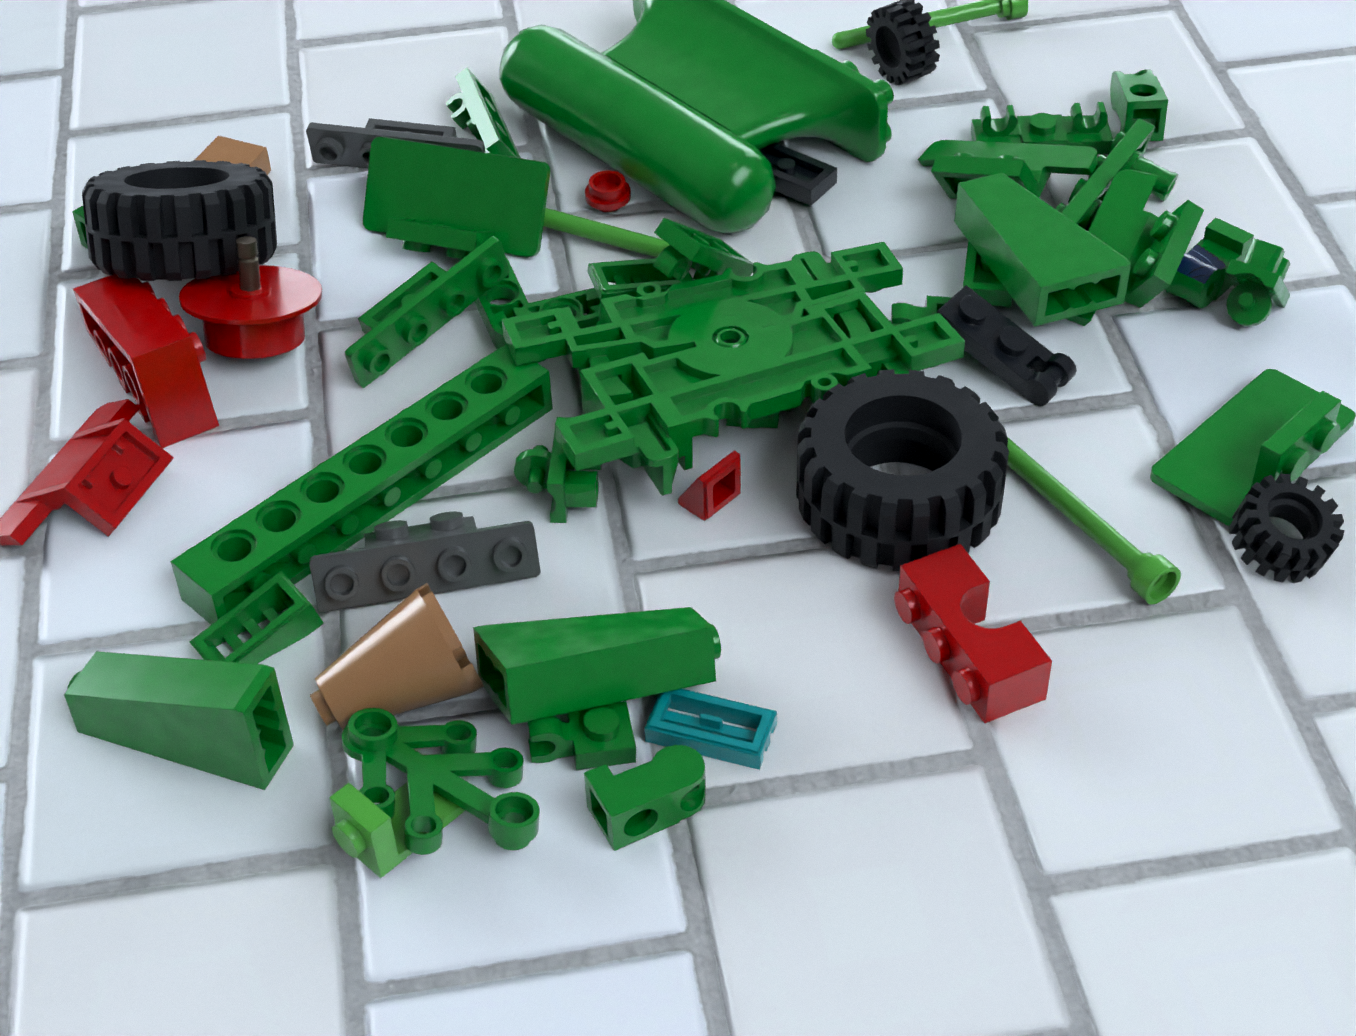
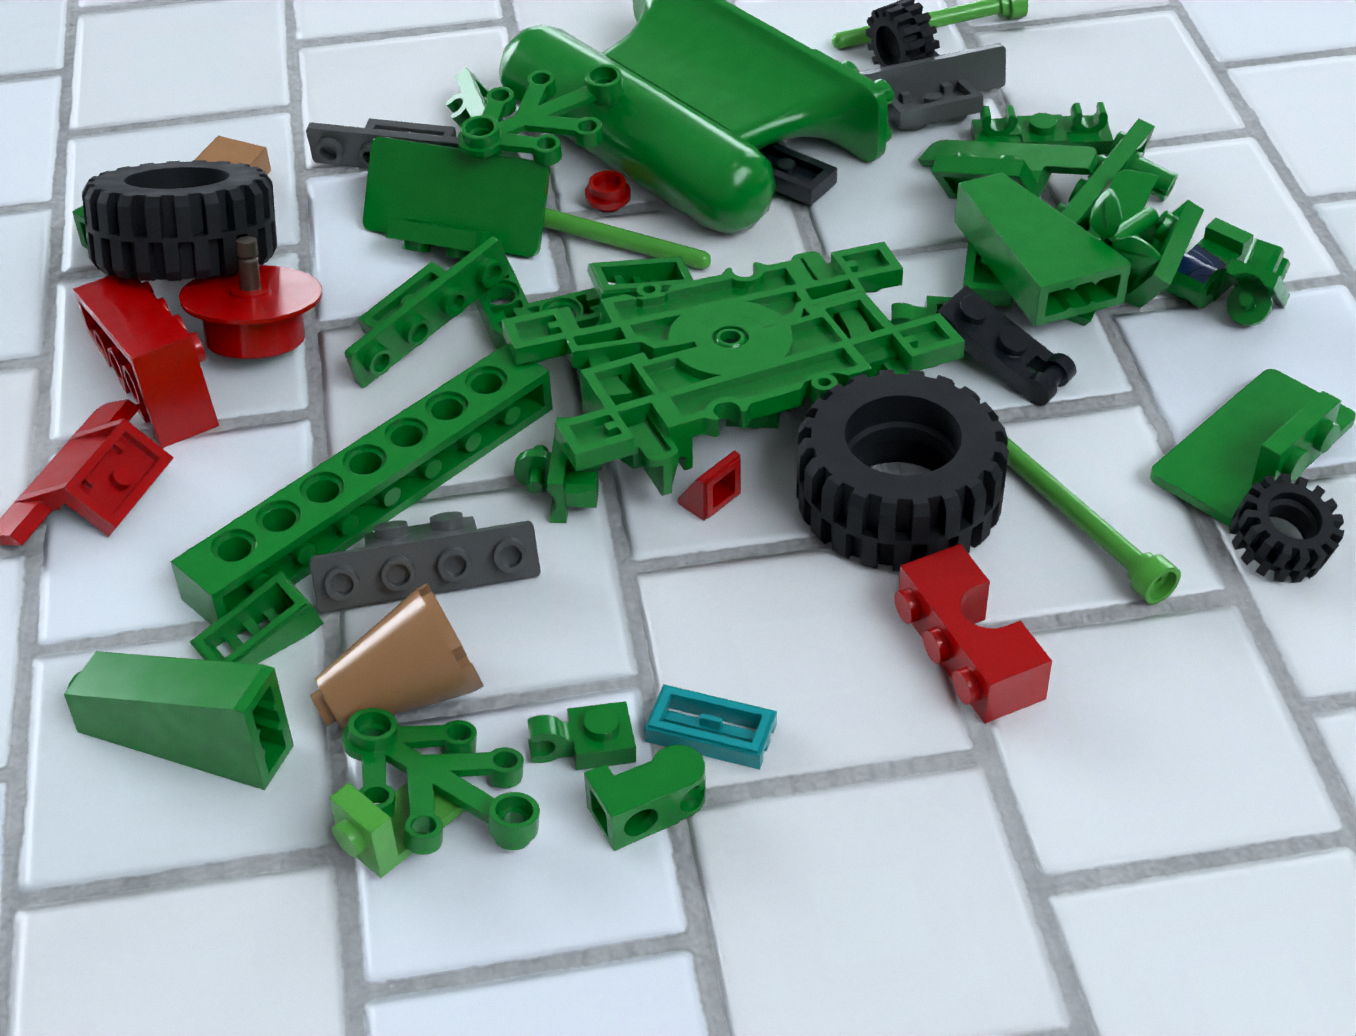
green slope [473,607,721,725] -> none
green plate [653,218,753,281] -> none
green leg [1110,69,1168,141] -> none
none -> green plant [457,64,624,166]
none -> dark grey bracket [859,43,1006,130]
none -> green plant [1089,189,1161,269]

